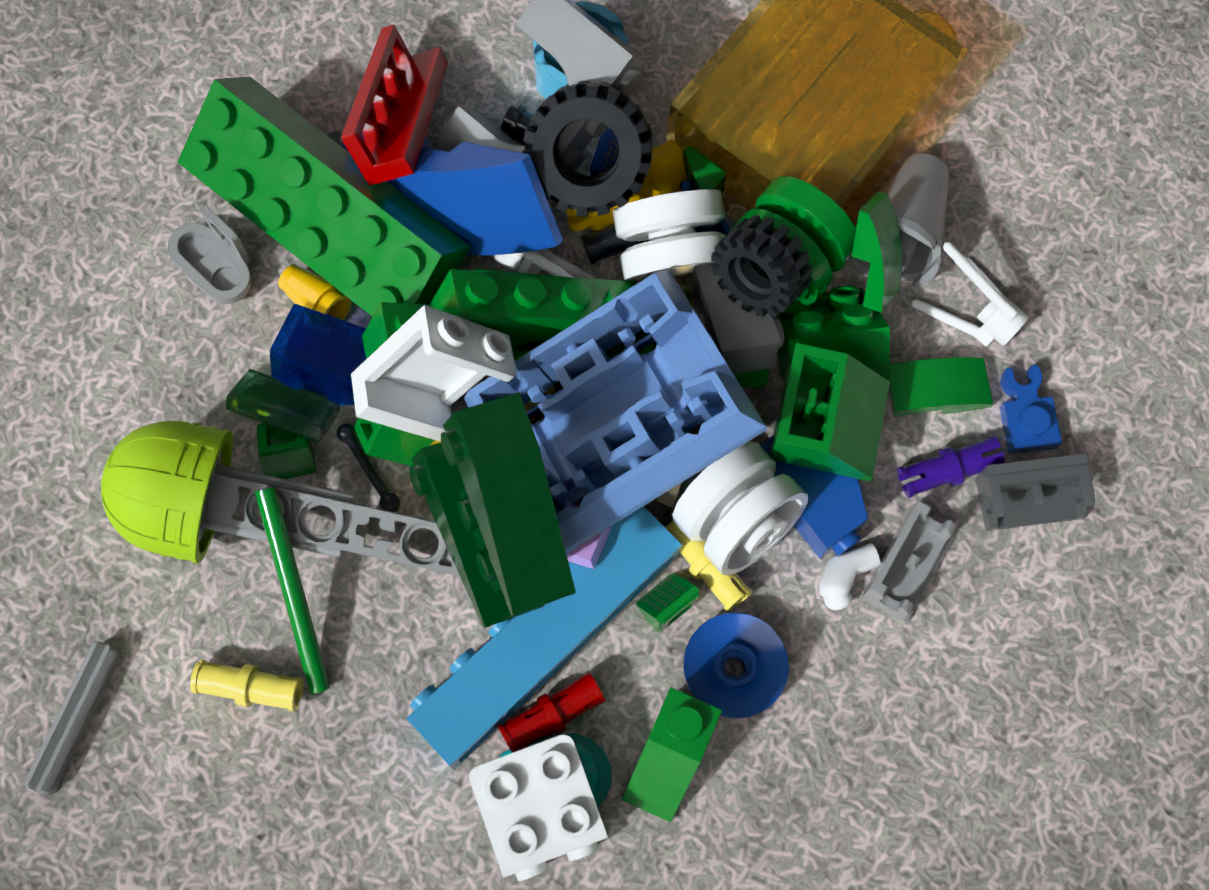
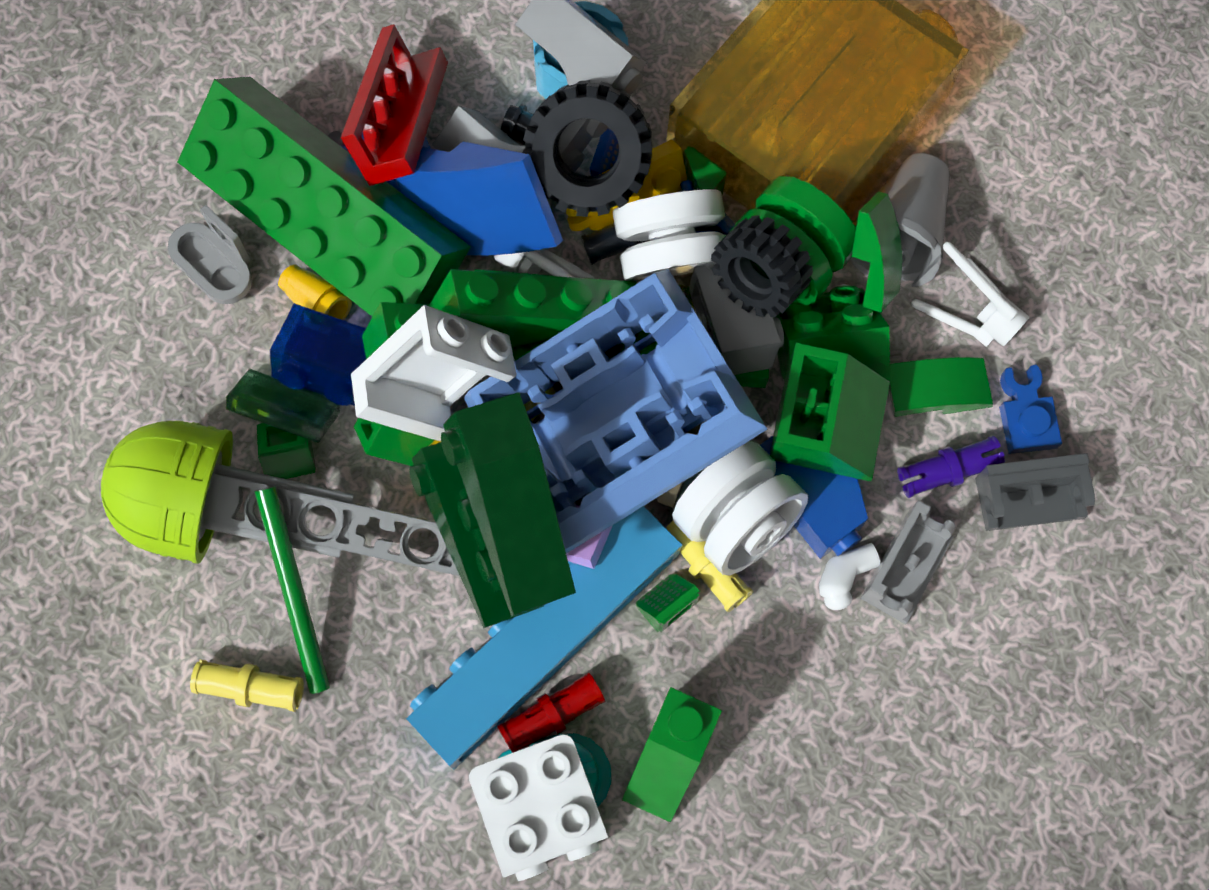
light grey axle [25,641,121,795] -> none
black hinge [336,423,400,512] -> none
blue dish [683,613,789,719] -> none

